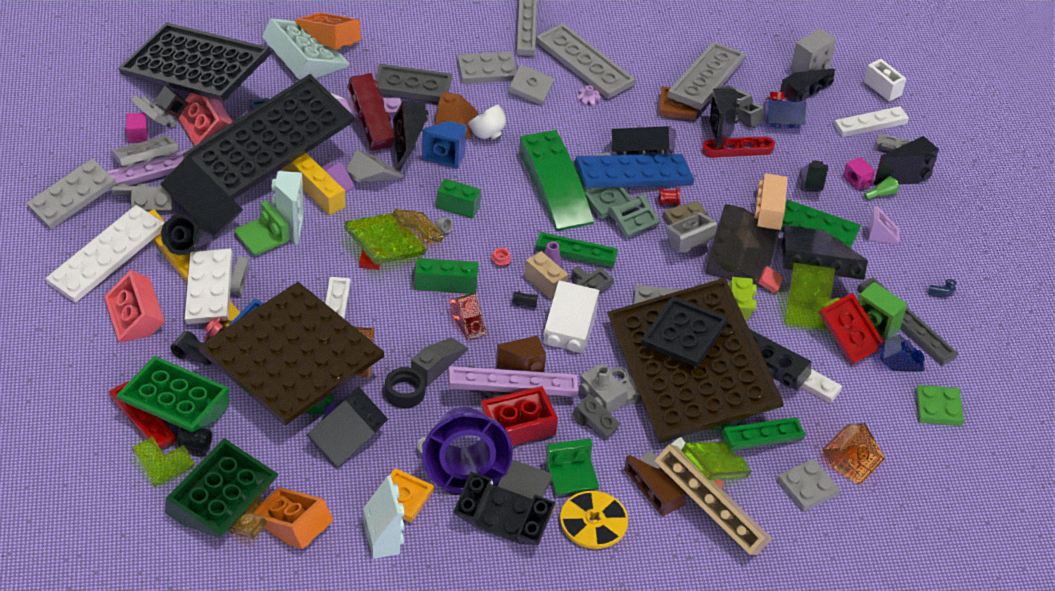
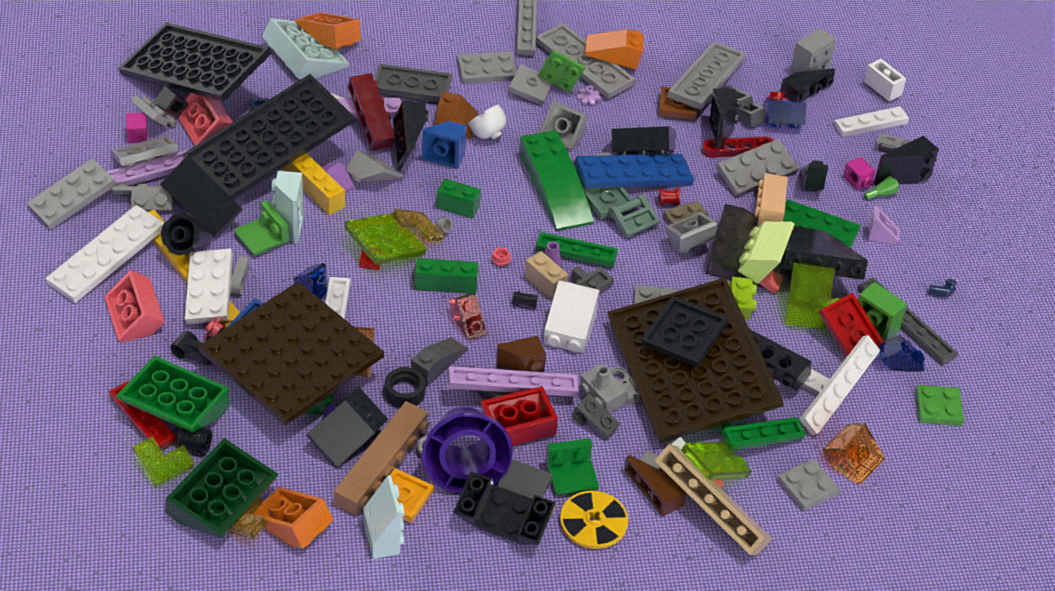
none -> clear blue slope [294,263,327,299]
none -> medium nougat brick [333,401,430,516]
none -> bright green bracket [538,50,585,93]
none -> light grey slope [540,101,587,150]
none -> orange slope [584,29,644,70]
none -> light grey plate [716,139,799,197]
none -> yellowish green slope [738,221,794,284]
none -> white plate [799,335,880,435]

